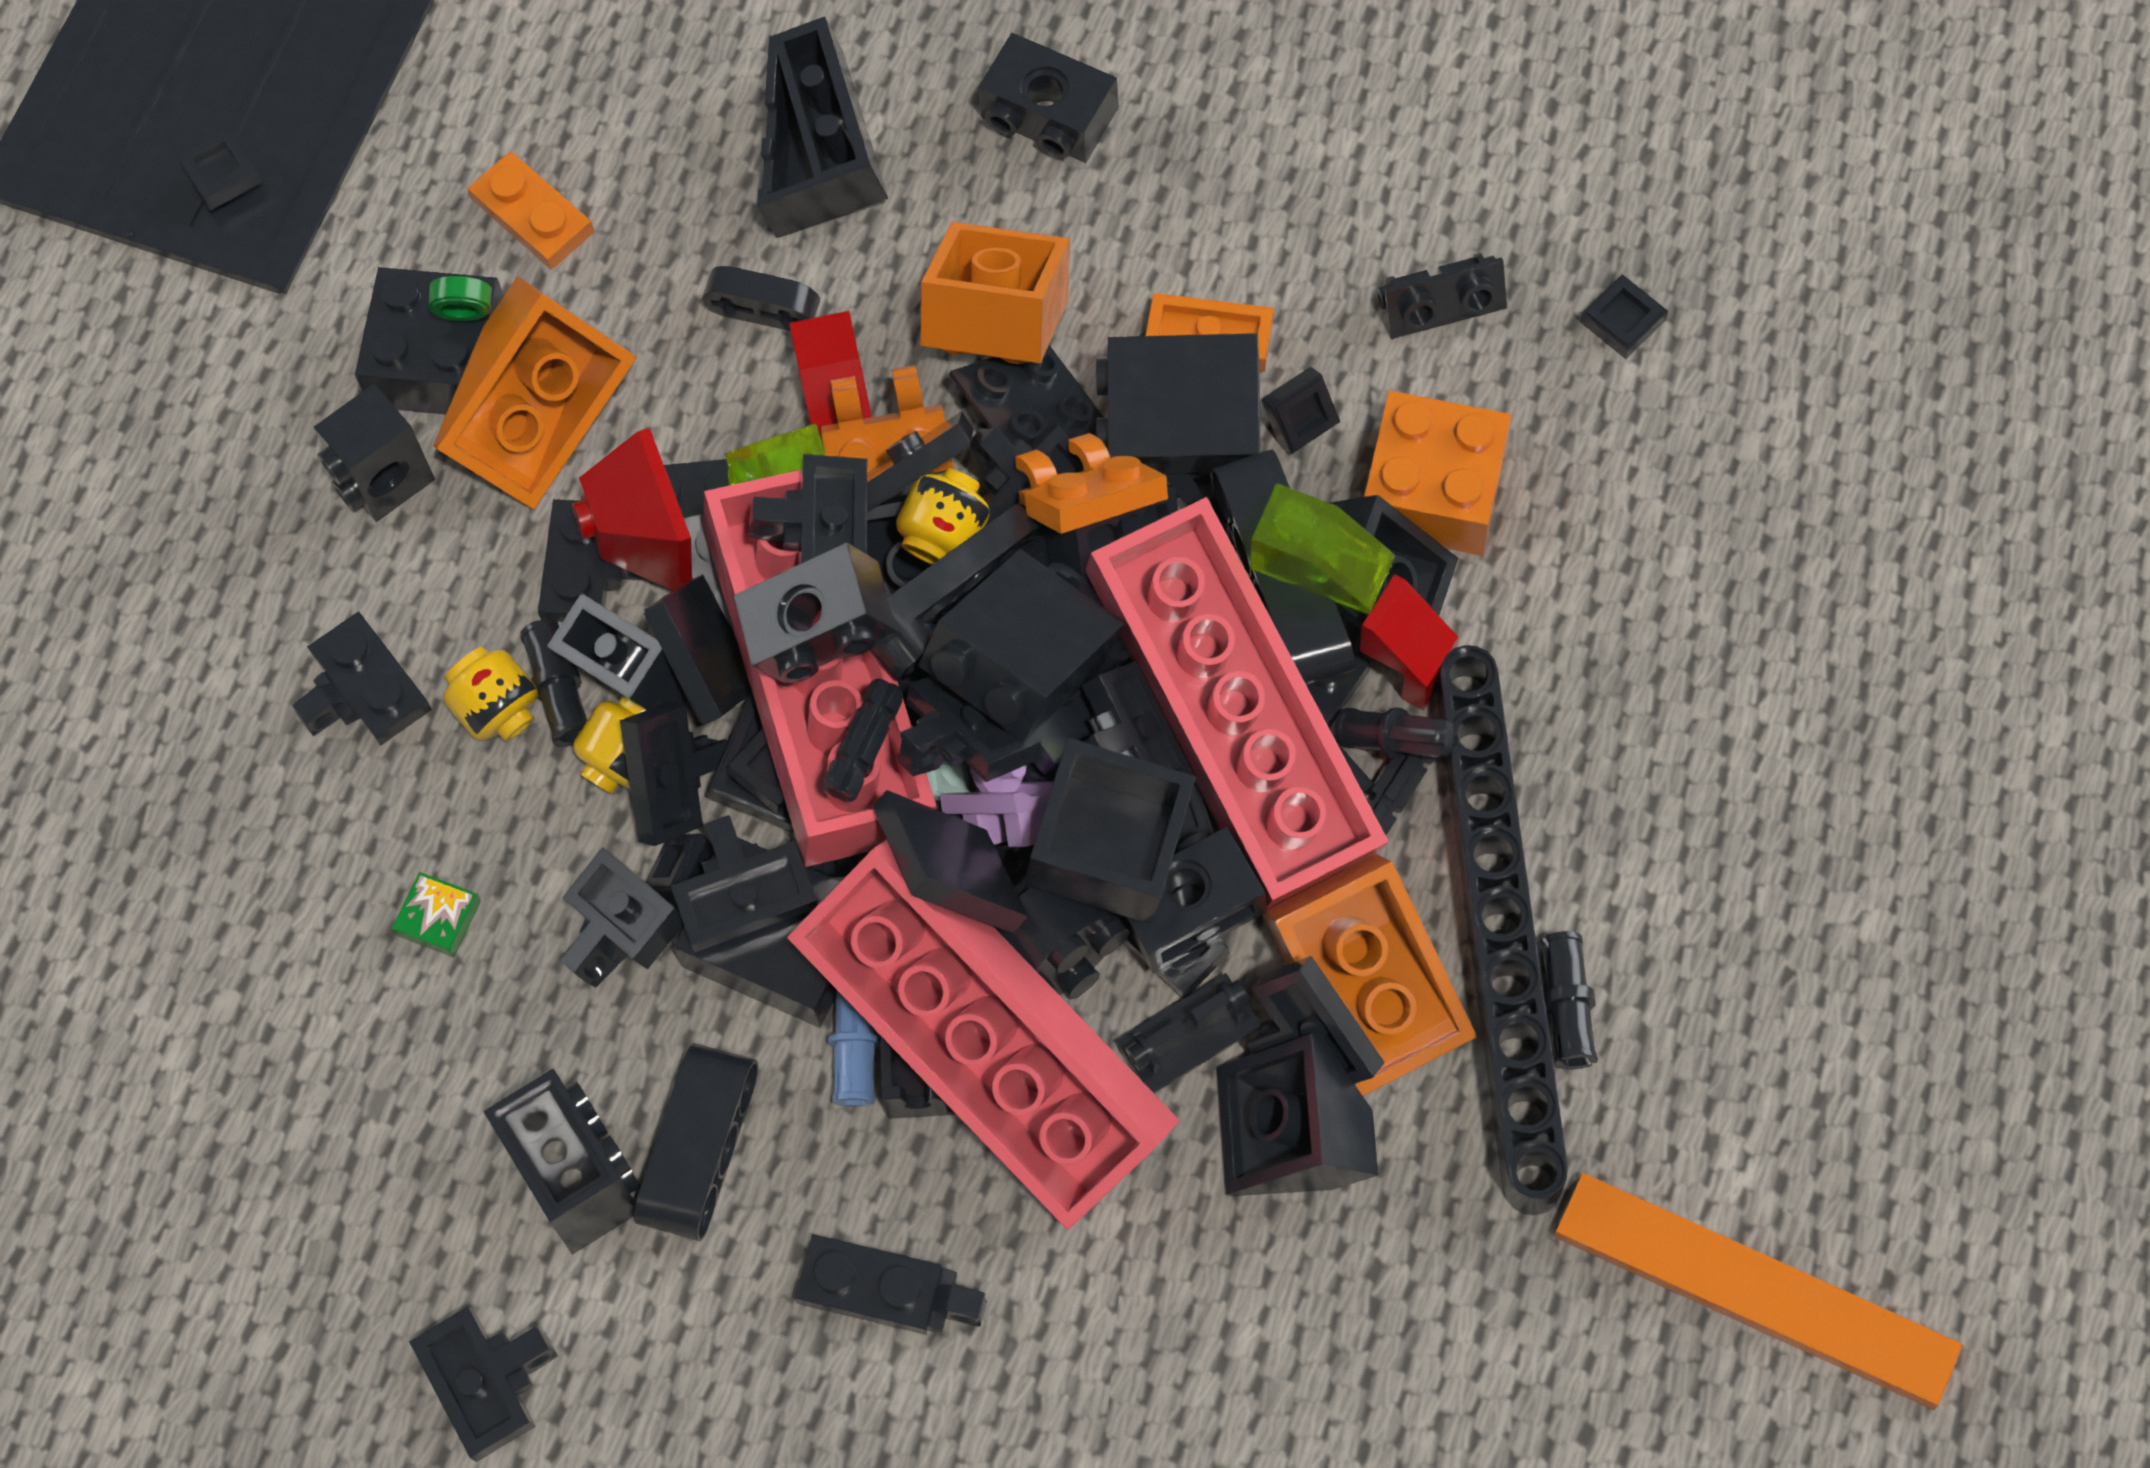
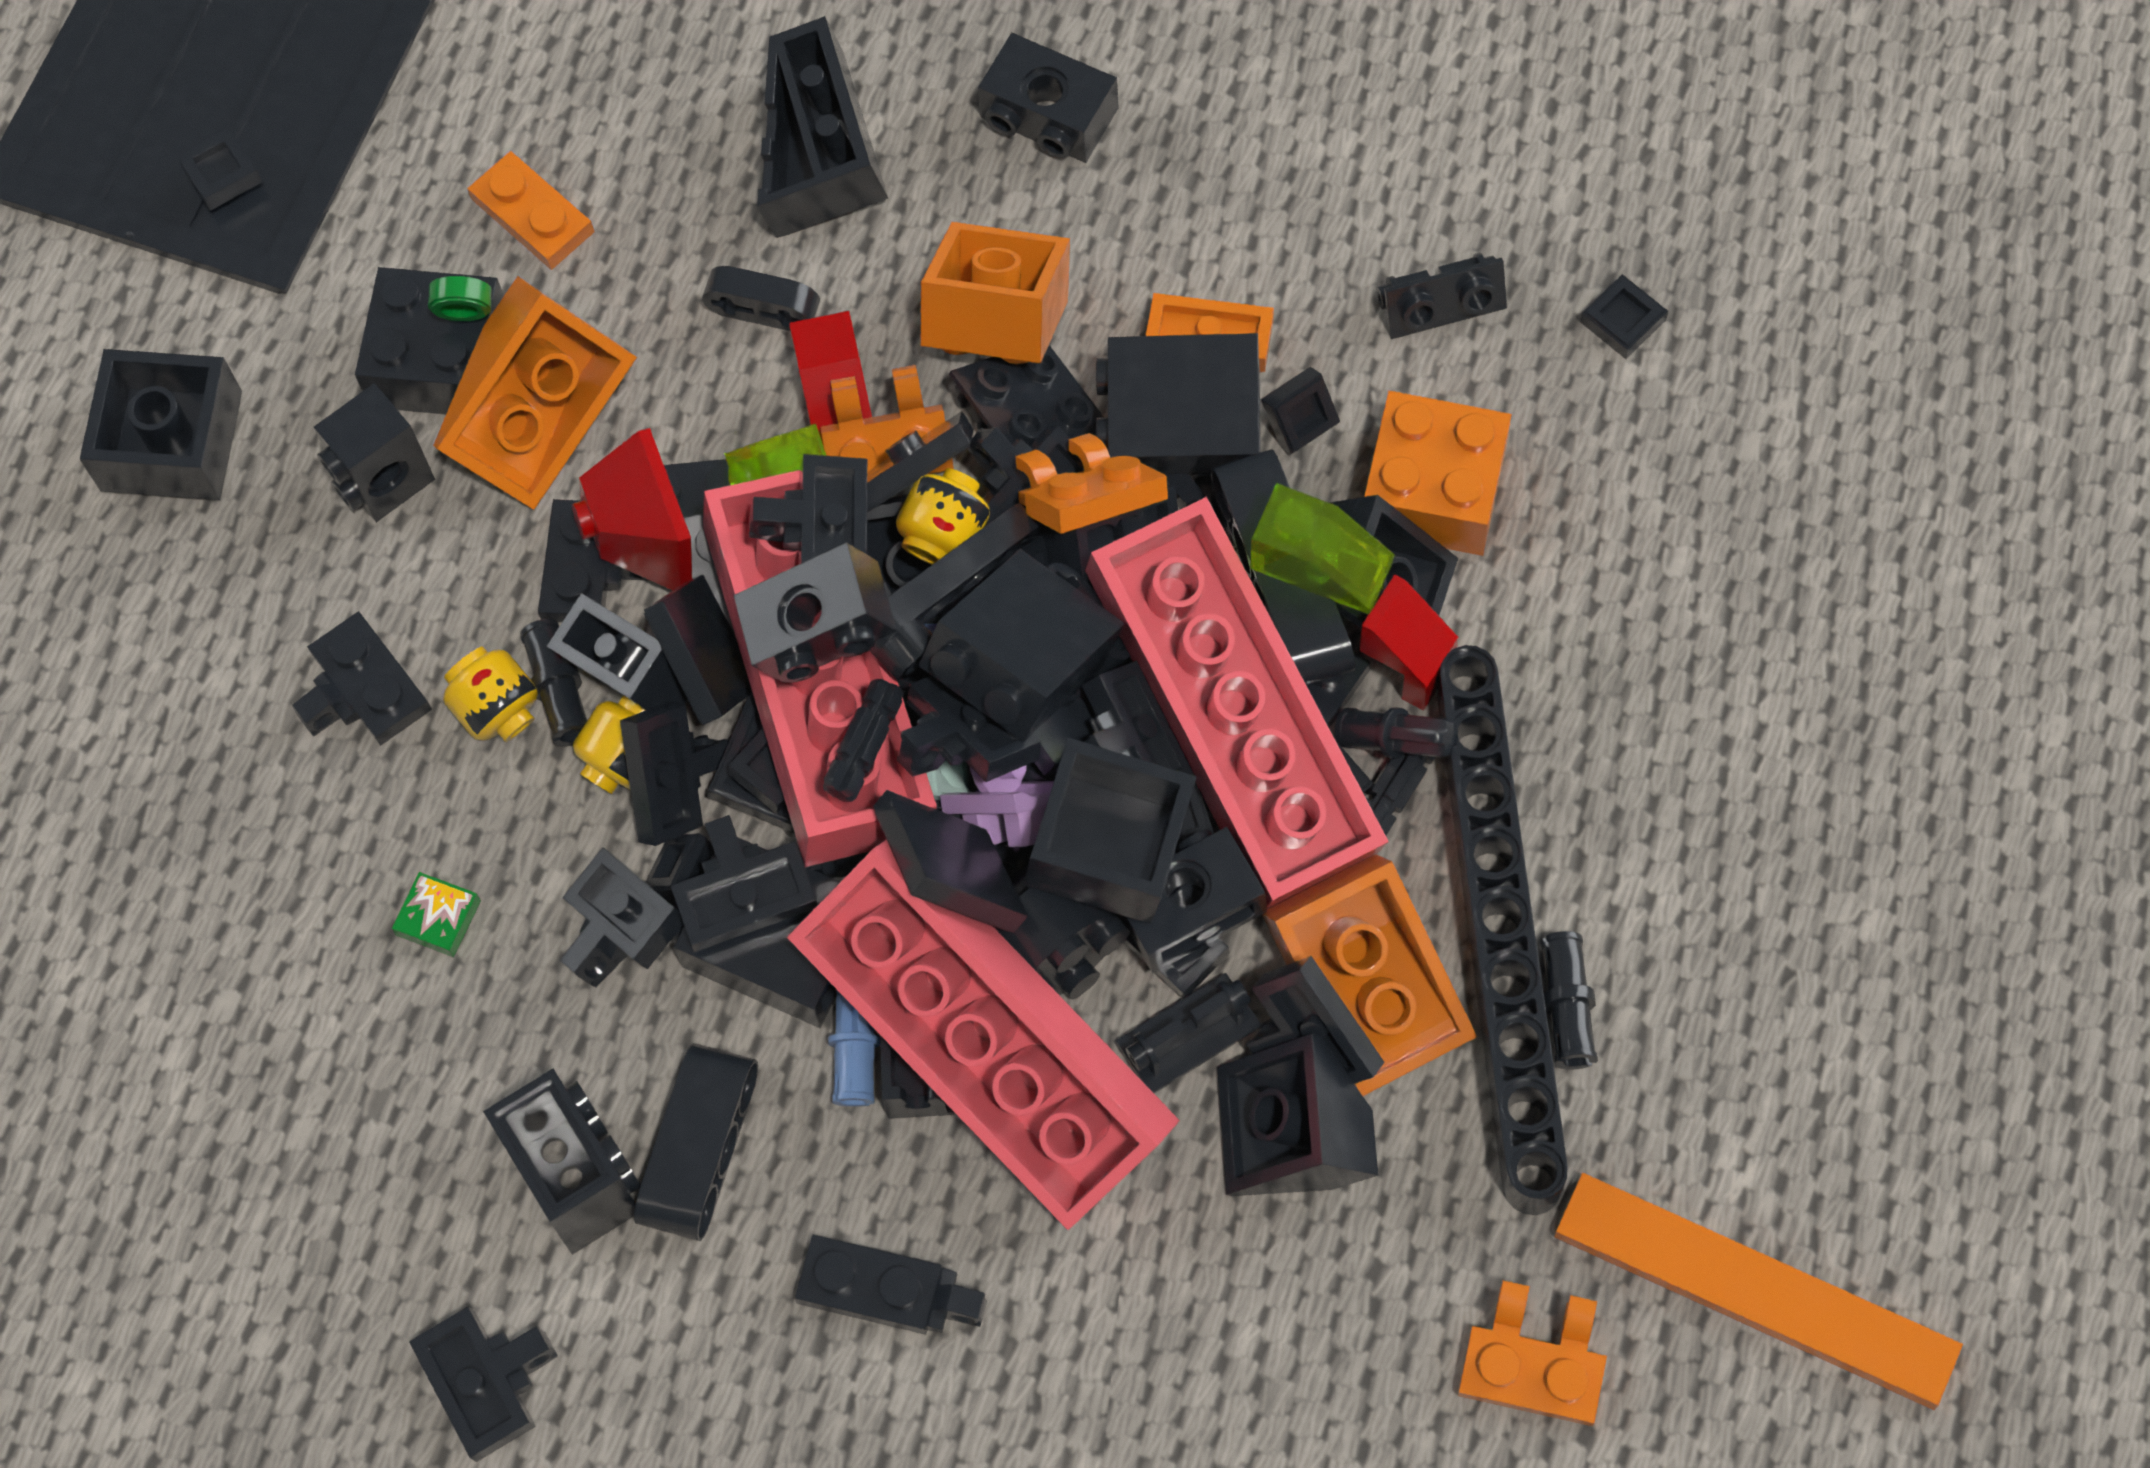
none -> black brick [80,349,242,500]
none -> orange plate [1458,1280,1607,1427]

